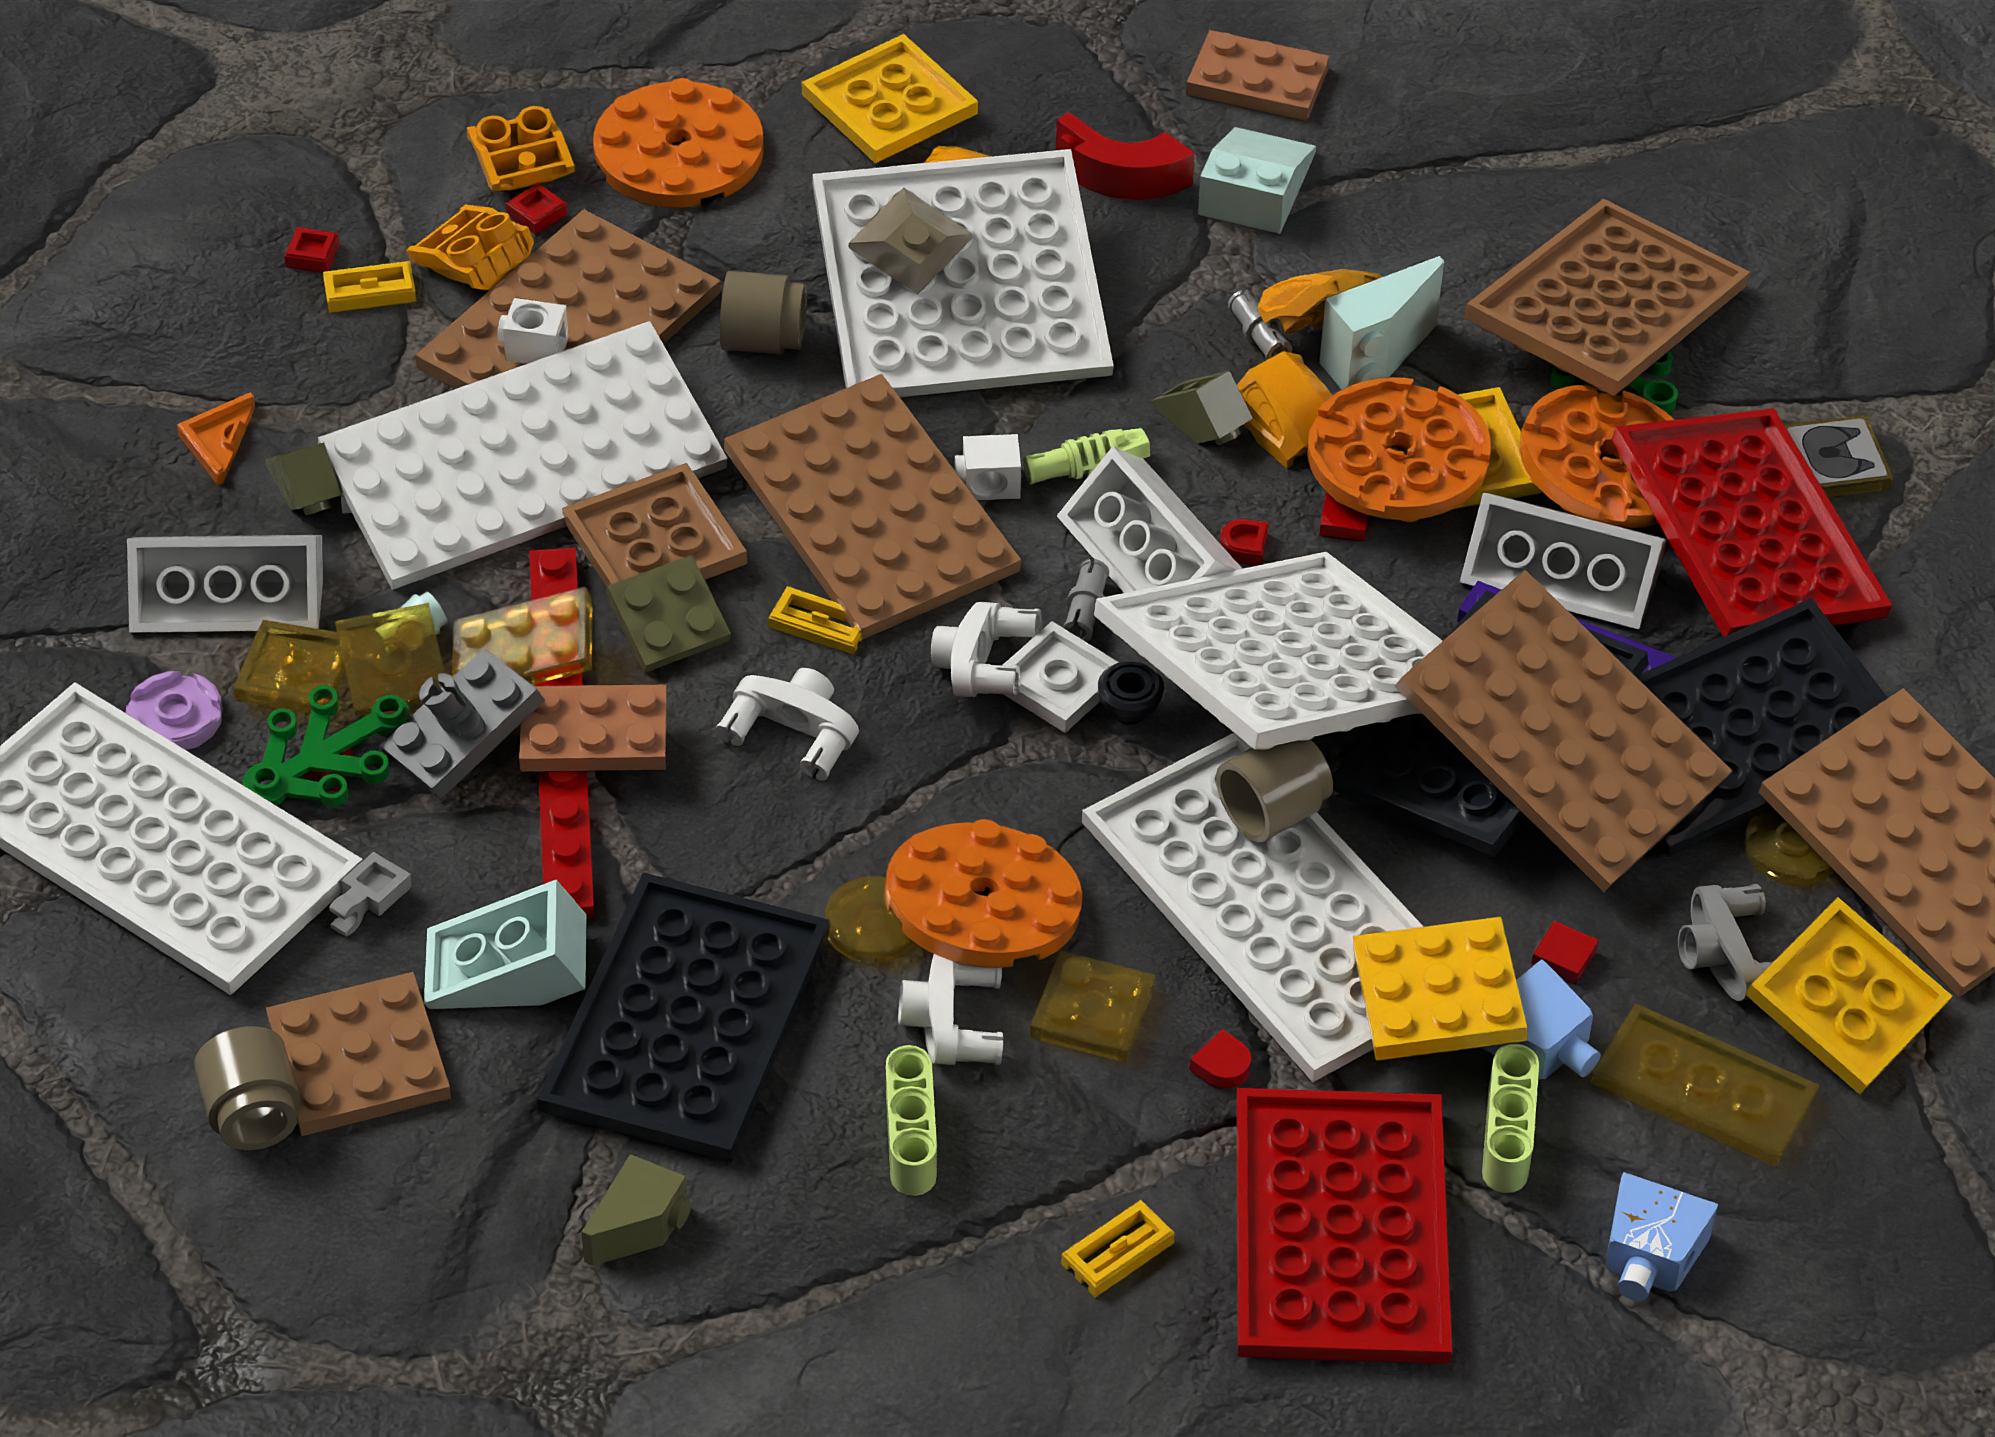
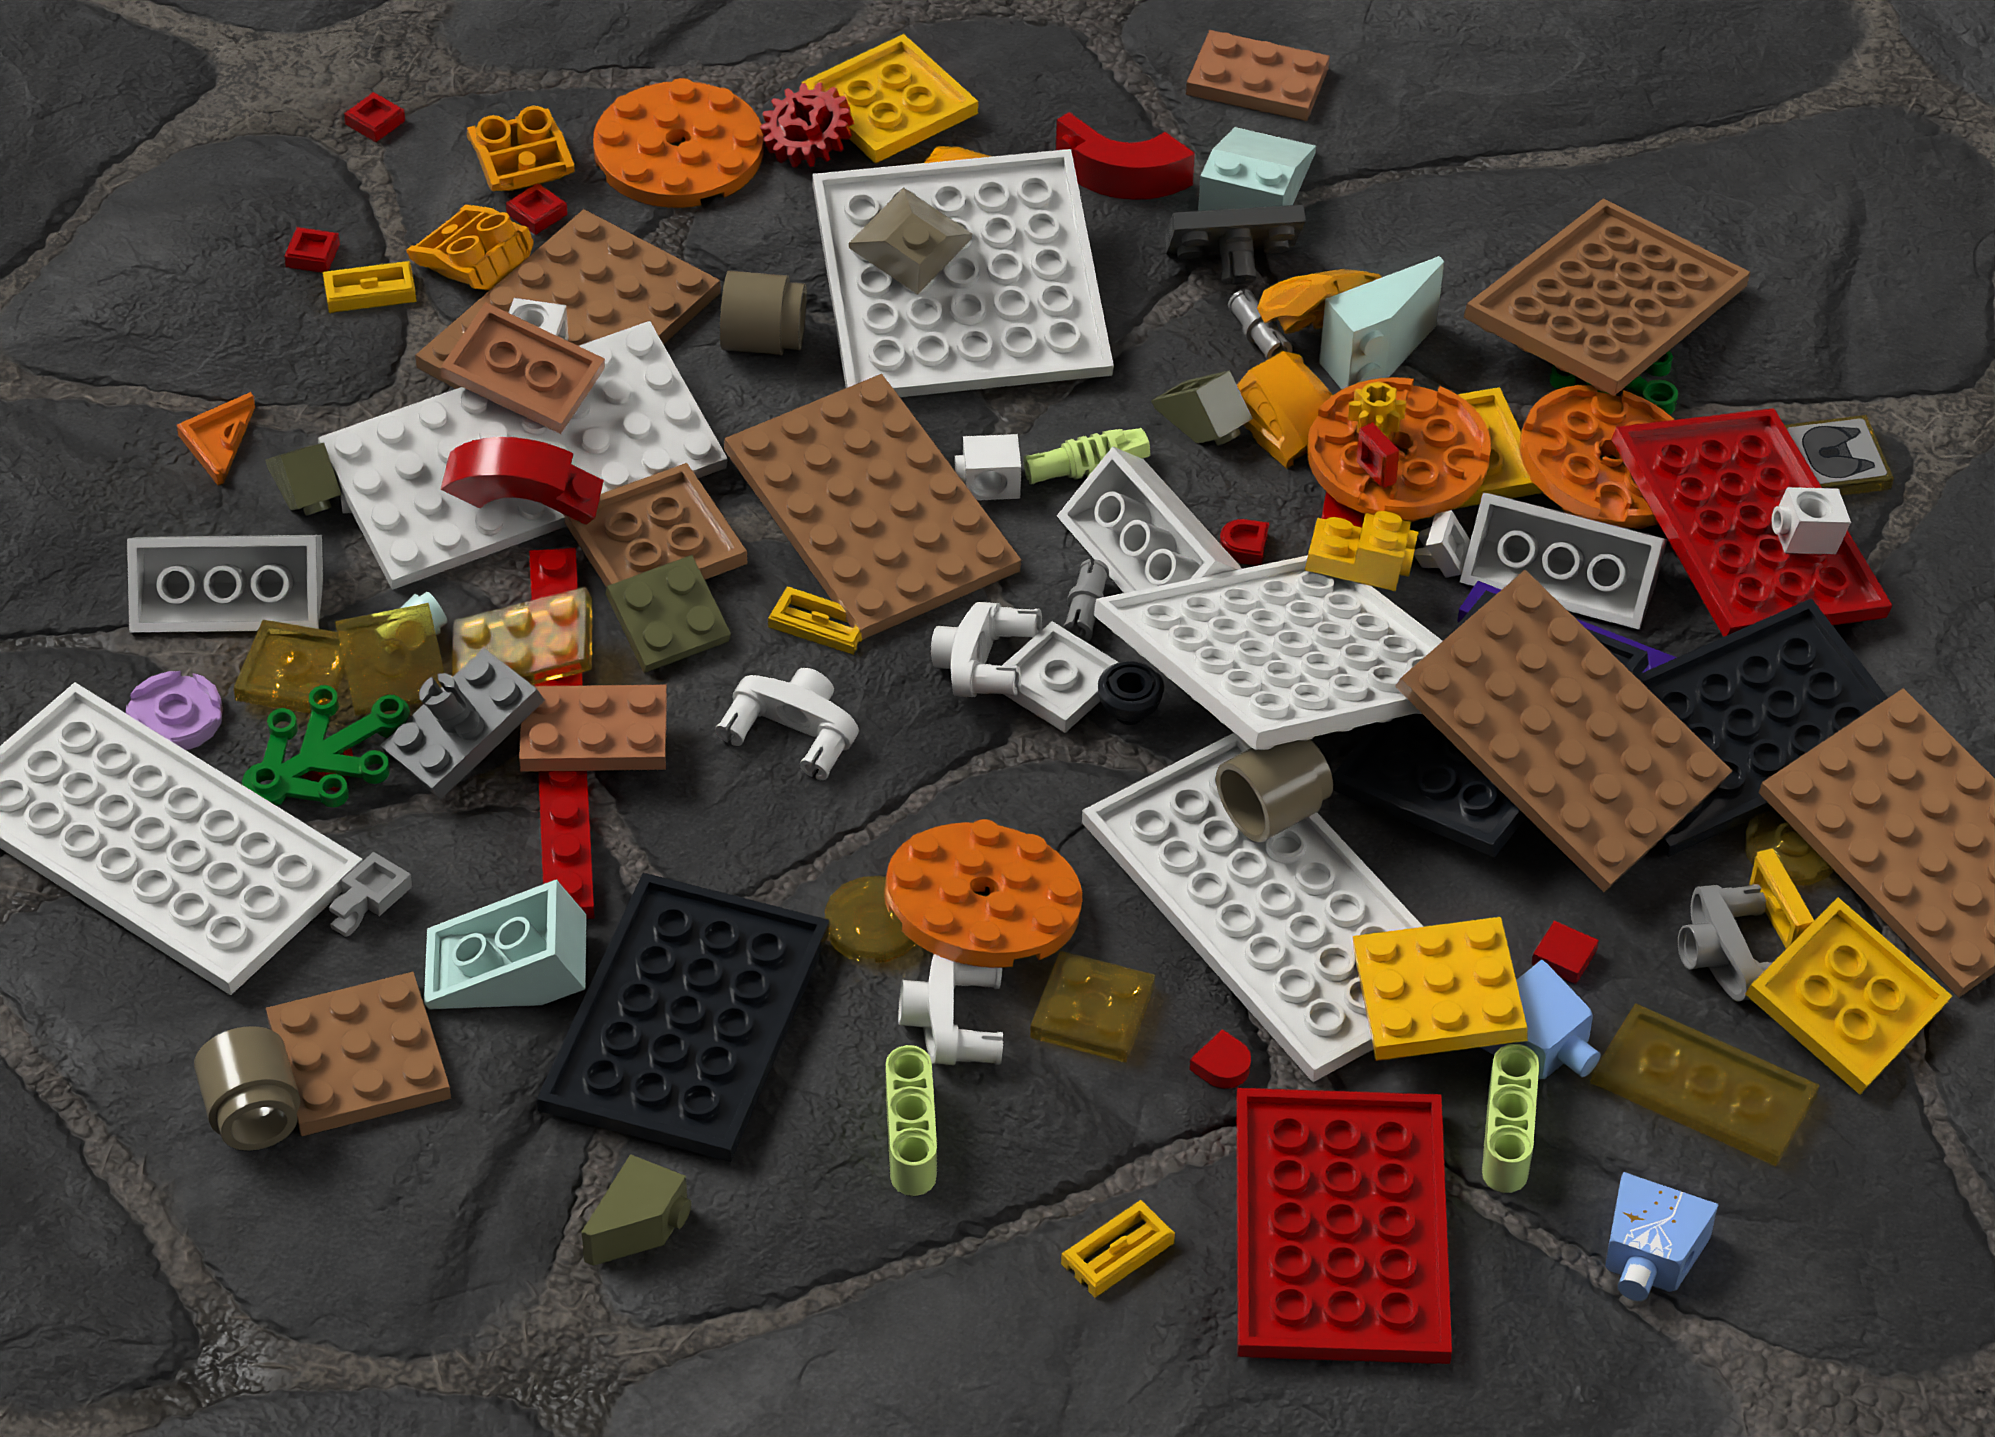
none -> red tile [344,92,405,142]
none -> red arch [440,437,604,525]
none -> nougat plate [441,302,605,434]
none -> red gear [760,82,854,168]
none -> dark grey plate [1164,205,1306,285]
none -> yellow plate [1305,511,1418,591]
none -> yellow gear [1348,382,1406,436]
none -> red tile [1356,422,1400,489]
none -> white tile [1414,510,1470,577]
none -> yellow tile [1749,848,1815,949]
none -> white brick [1772,487,1851,554]

